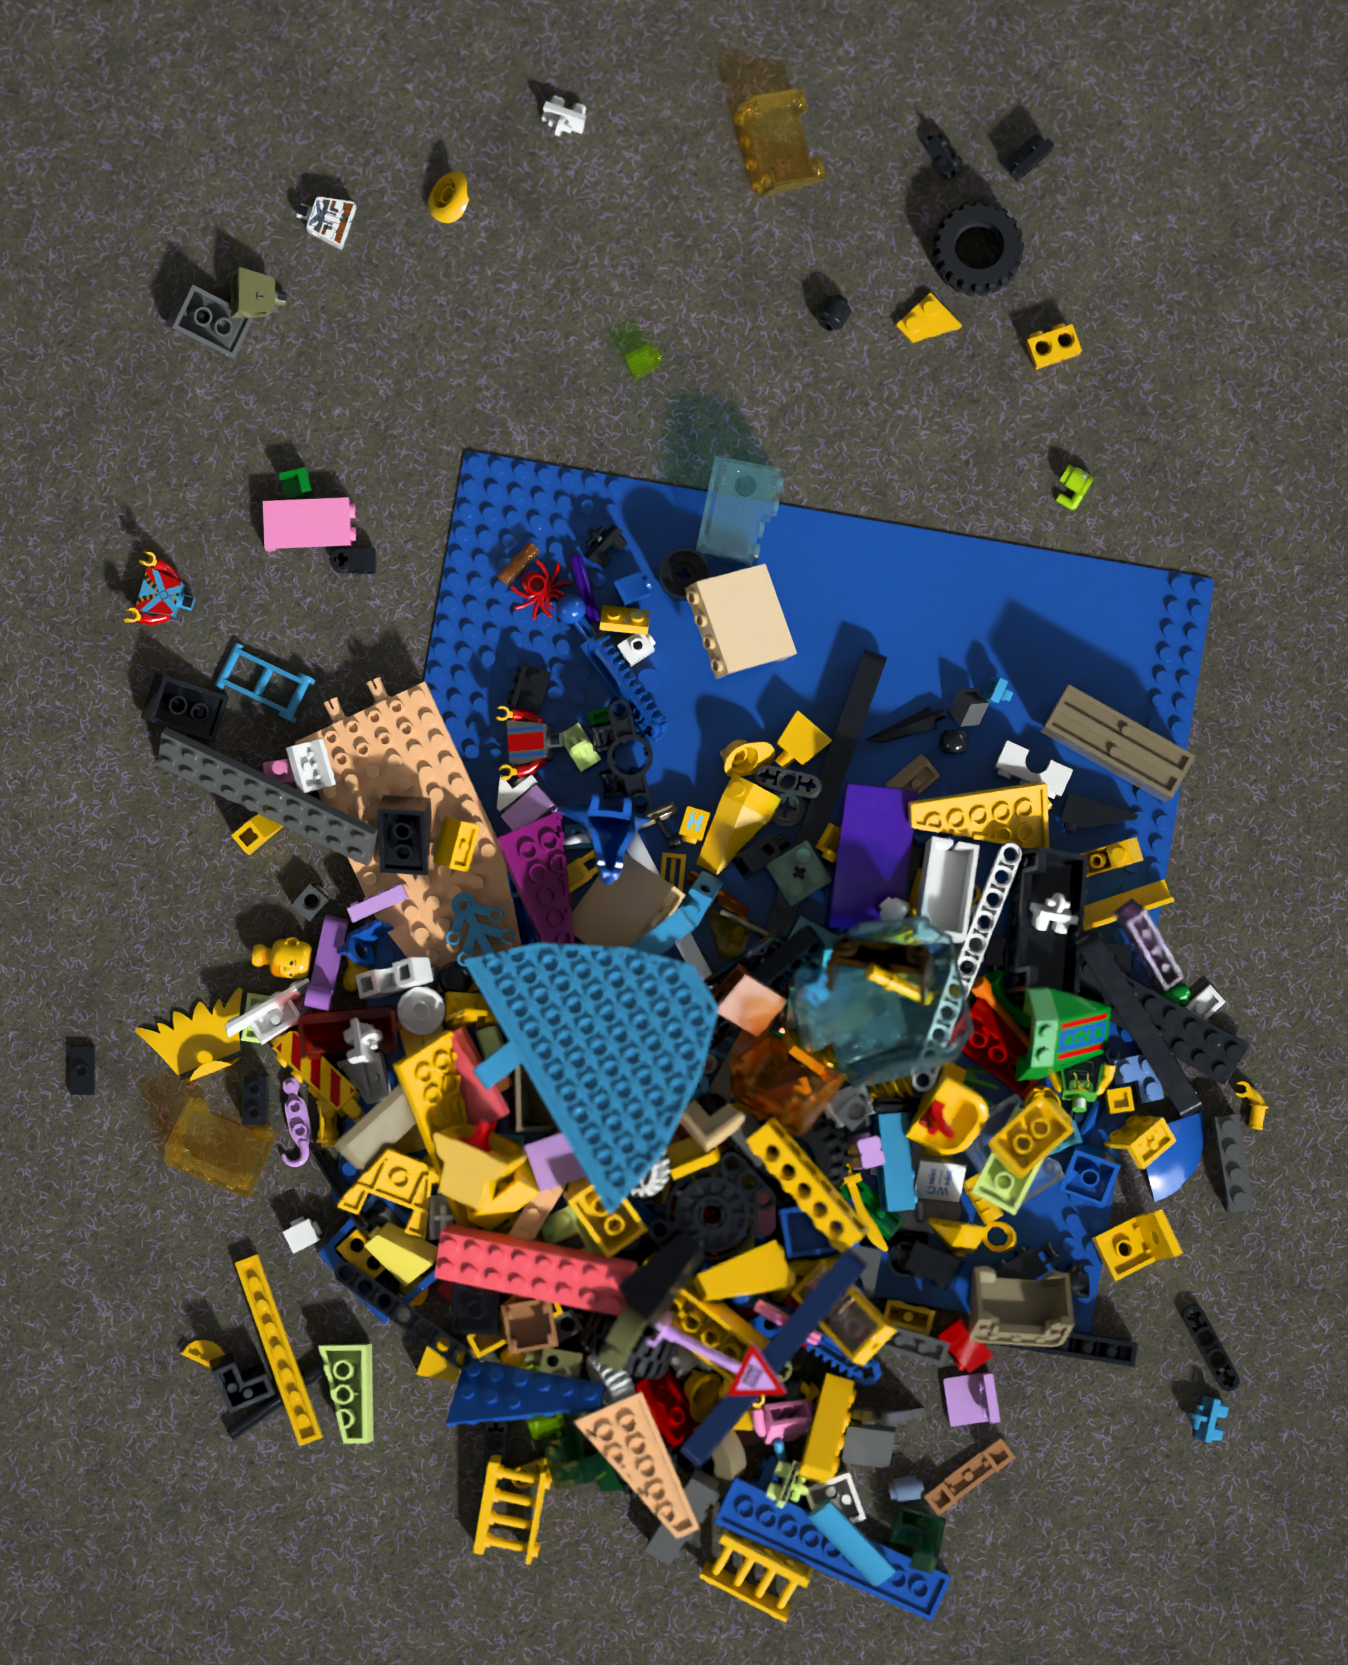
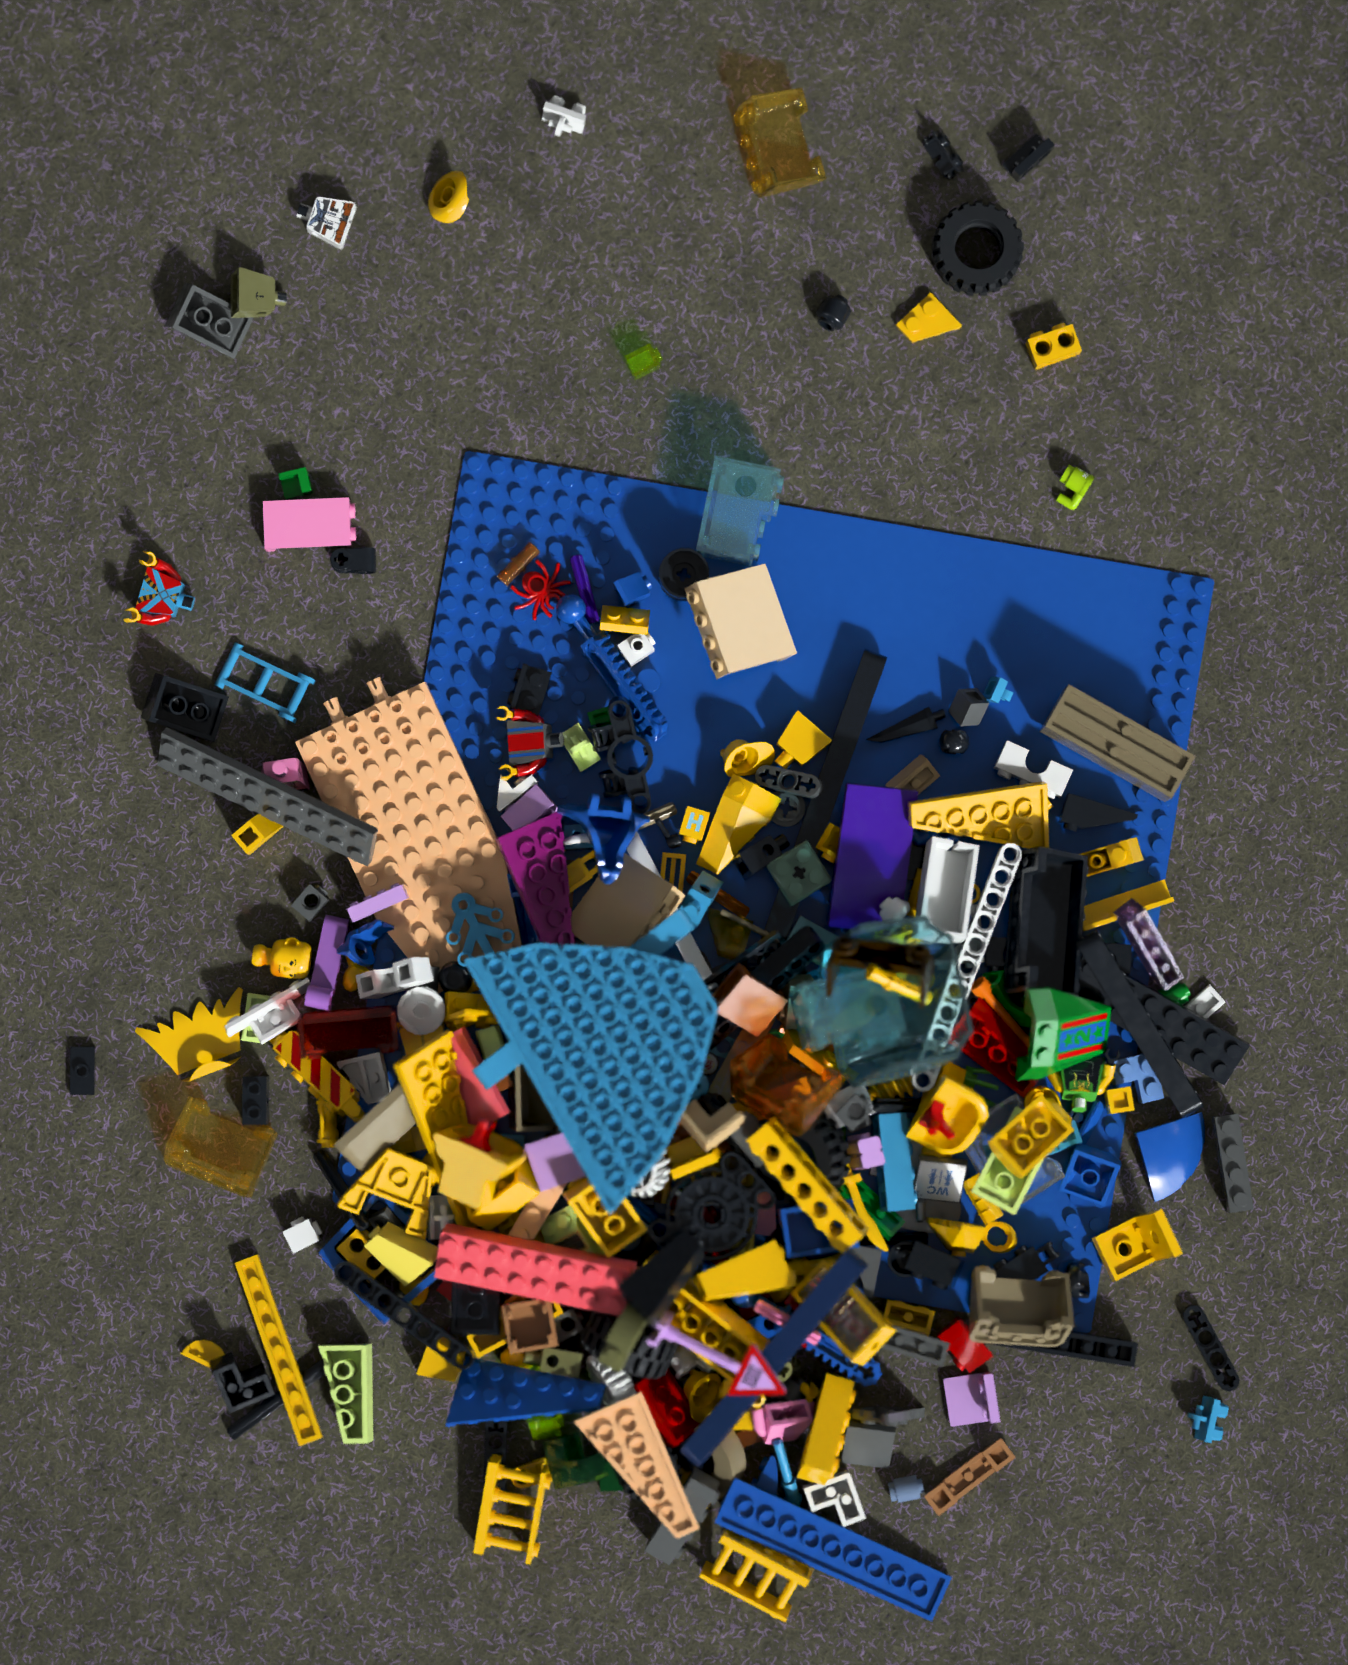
lavender piece [281,1078,311,1167] -> none
white bracket [286,738,335,793] -> none
white hips [343,1017,383,1065] -> none
black slope [377,795,432,876] -> none
yellow panel [433,816,480,872] -> none
black hips [583,524,628,568] -> none
yellowish green hips [765,1461,809,1508] -> none
dark azure hips [795,967,831,1009] -> none
dark azure brick [806,1496,896,1586] -> none
clear green brick [889,1506,946,1574] -> none
white hips [1029,893,1079,934] -> none
yellow bracket [1103,1115,1176,1169] -> none
yellow piece [1235,1081,1269,1130] -> none

